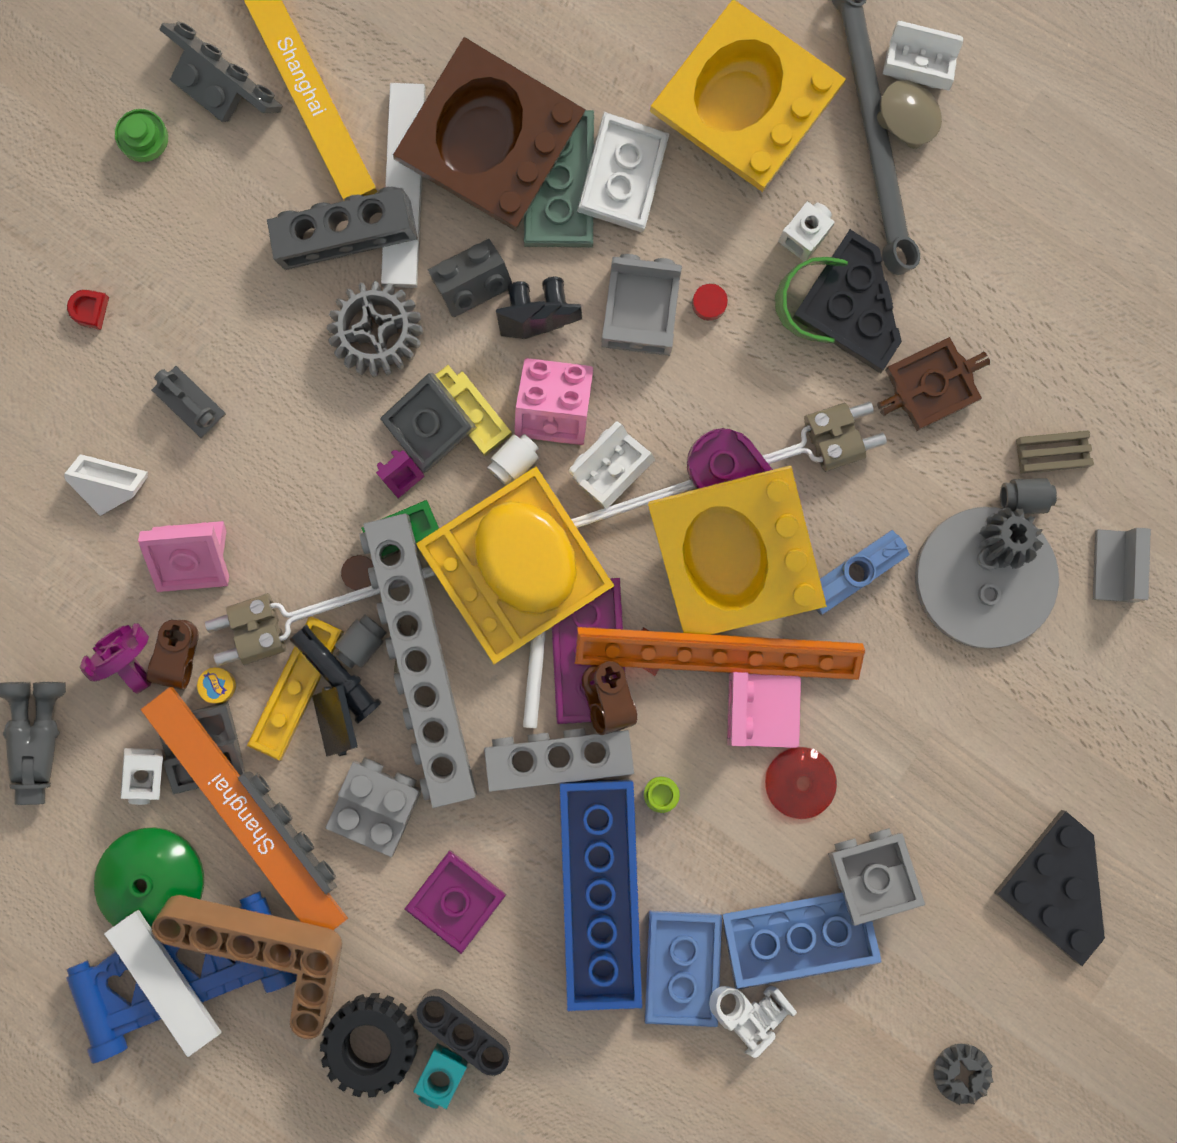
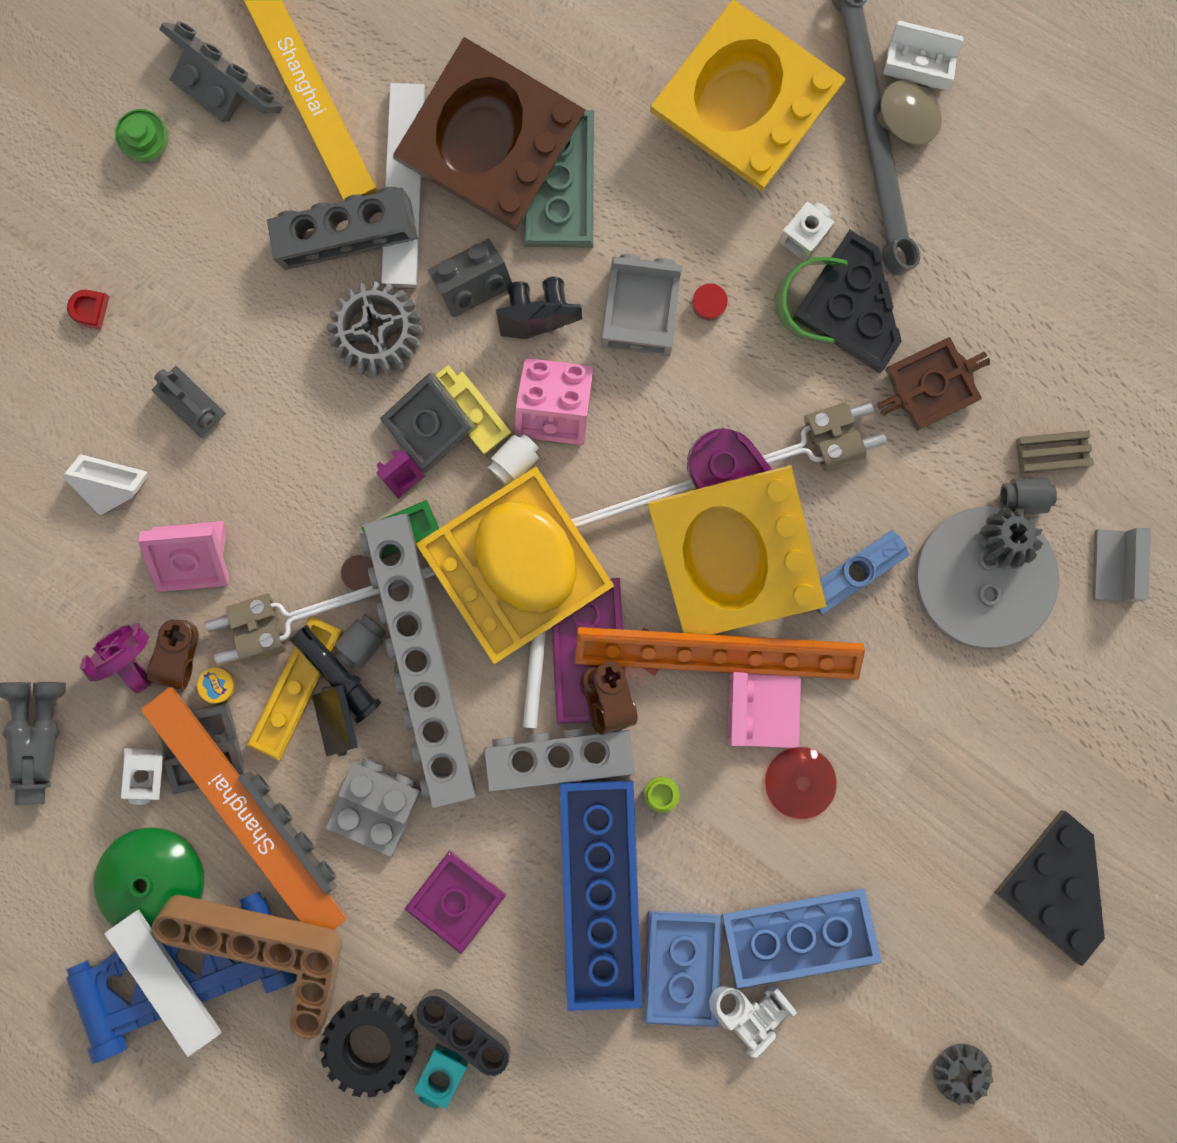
white bracket [569,421,655,509] -> none
white tile [577,112,669,233] -> none
light grey plate [828,828,925,926] -> none

